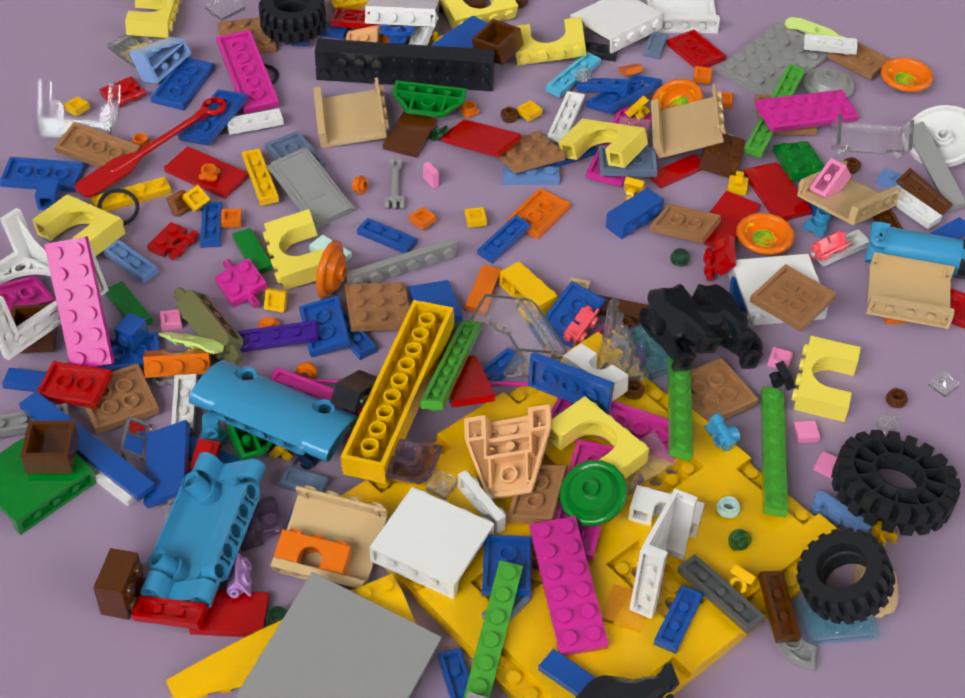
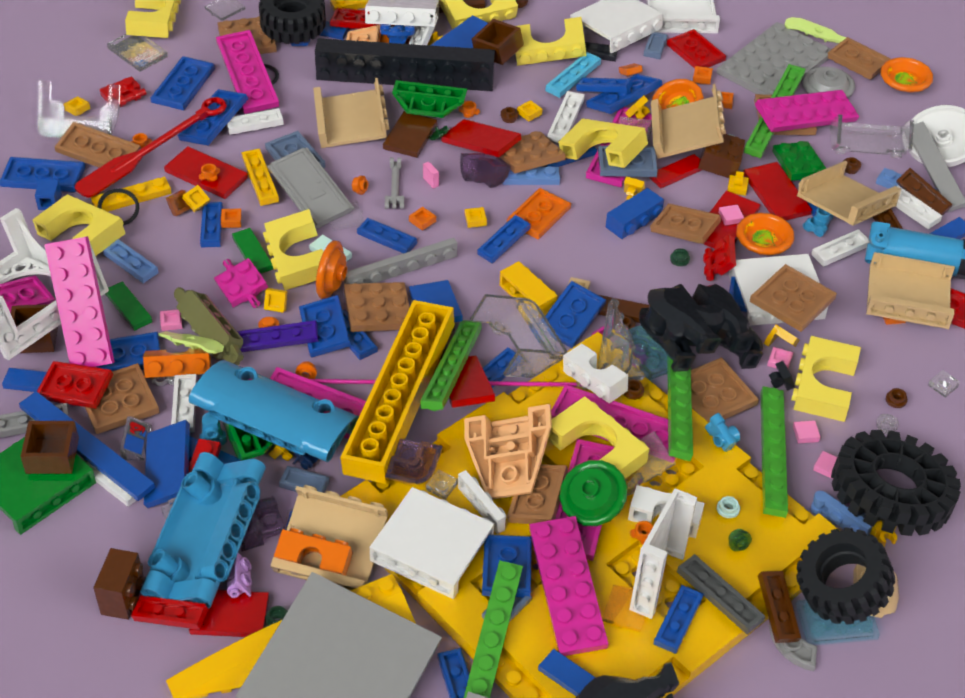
blue brick [114,313,149,350] -> none
light blue wedge [128,37,191,84] -> none
red plate [147,222,198,260] -> none
black brick [330,370,377,412] -> none
orange tile [465,264,502,315] -> none
blue tile [528,351,614,415] -> none
coral hinge [563,305,599,347] -> none
clear plate [574,67,592,82] -> none
yellow tile [729,564,759,595] -> none
white plate [804,34,857,55] -> none
bright pink slope [809,158,852,198] -> none
coral hinge [811,231,853,261] -> none
none -> clear purple brick [460,153,511,188]
none -> orange plate [630,521,653,545]
none -> bright pink tile [719,205,744,225]
none -> yellow tile [763,324,800,347]

